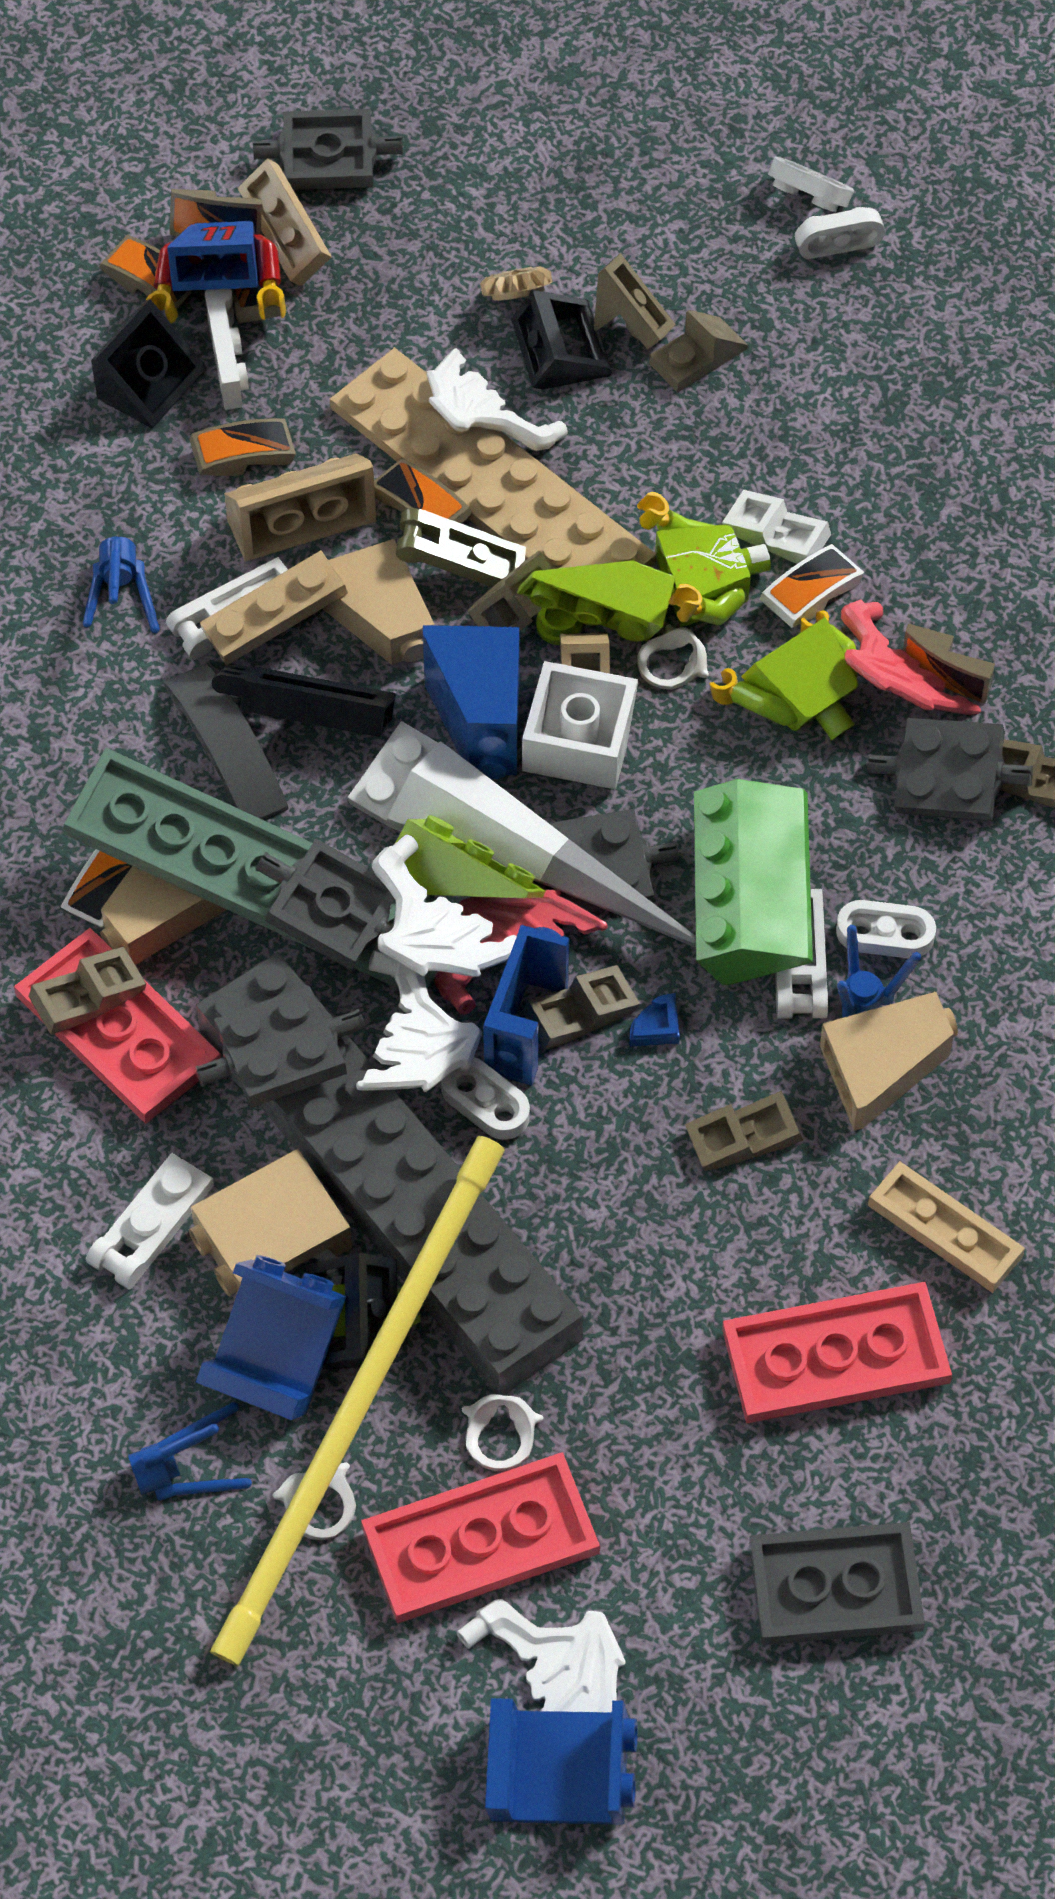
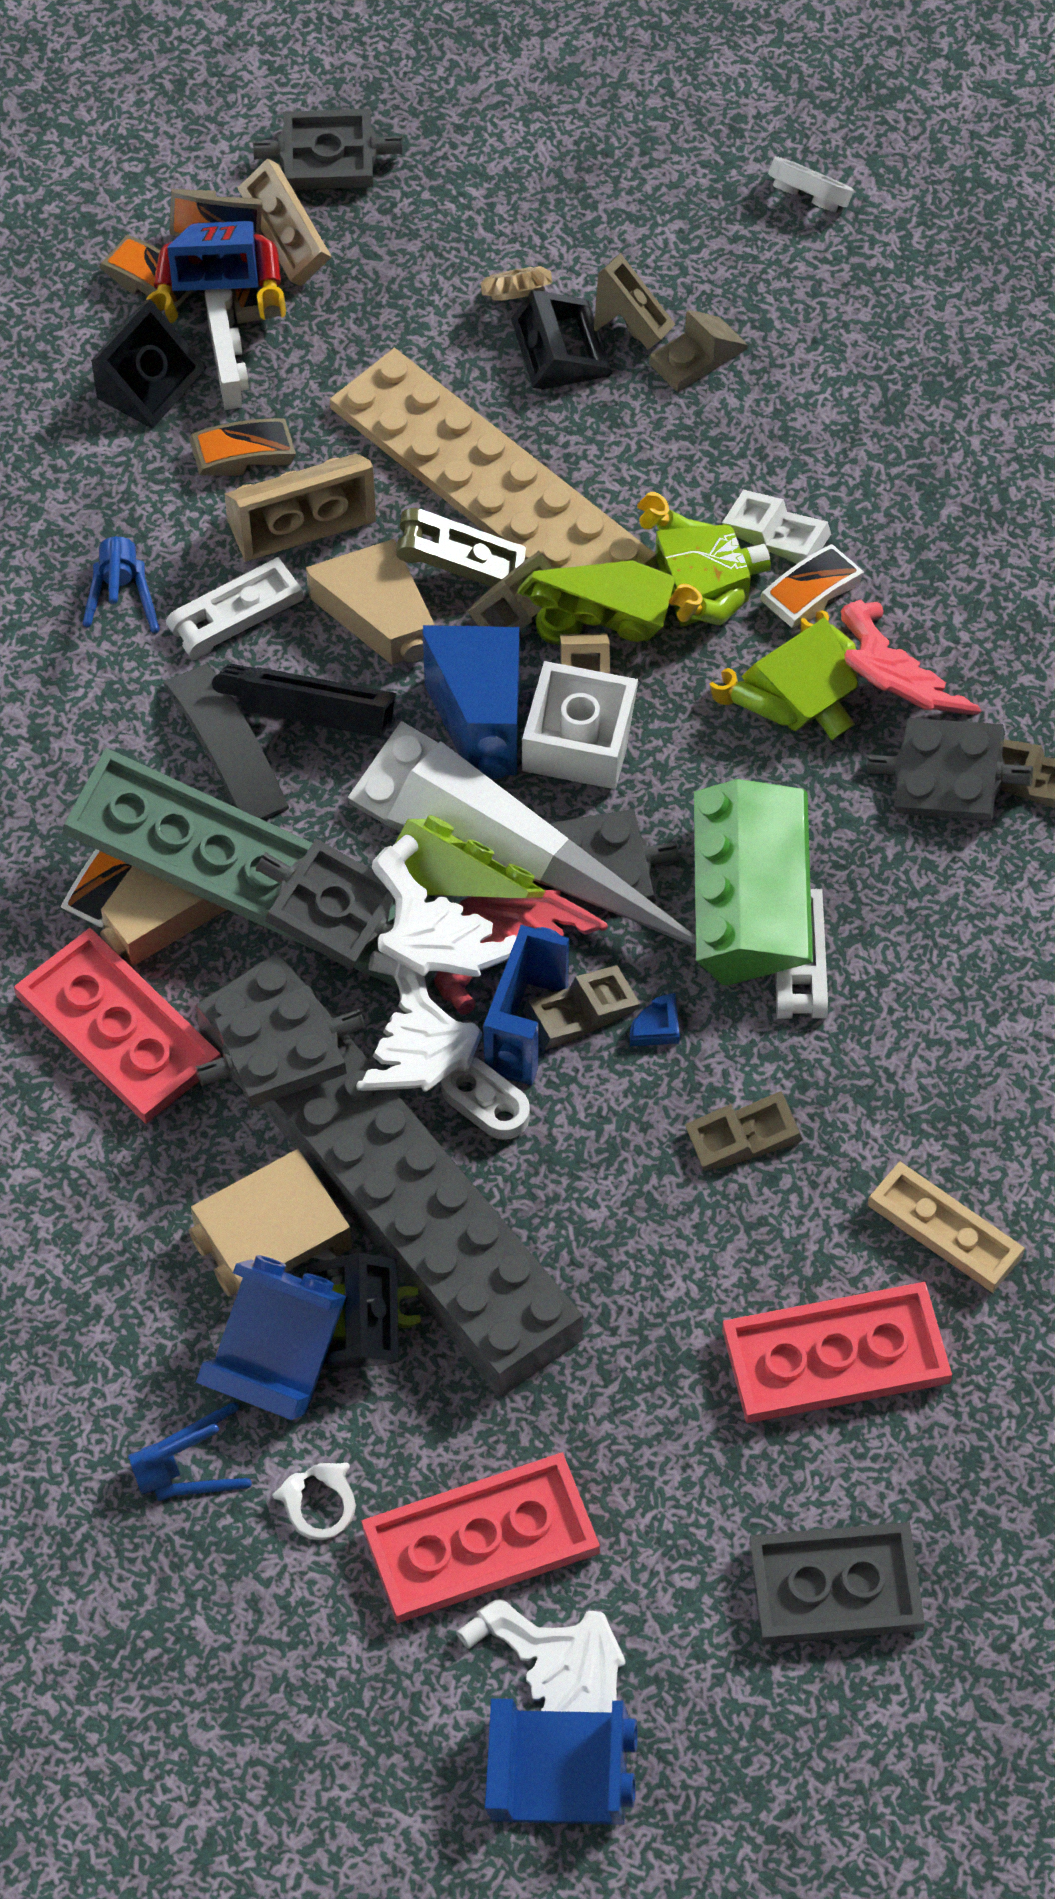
dark tan slope [28,946,146,1035] -> none
white plate [86,1153,214,1289] -> none
tan plate [200,550,348,666] -> none
light yellow piece [210,1136,505,1667] -> none
slope [374,458,472,538] -> none
white animal [426,348,568,451] -> none
white piece [462,1394,544,1471] -> none
white piece [637,624,709,690] -> none
white plate [795,207,885,259] -> none
tan slope [820,992,958,1131] -> none
white plate [836,900,936,958] -> none
blue plant [837,925,921,1018] -> none
slope [903,624,995,704] -> none

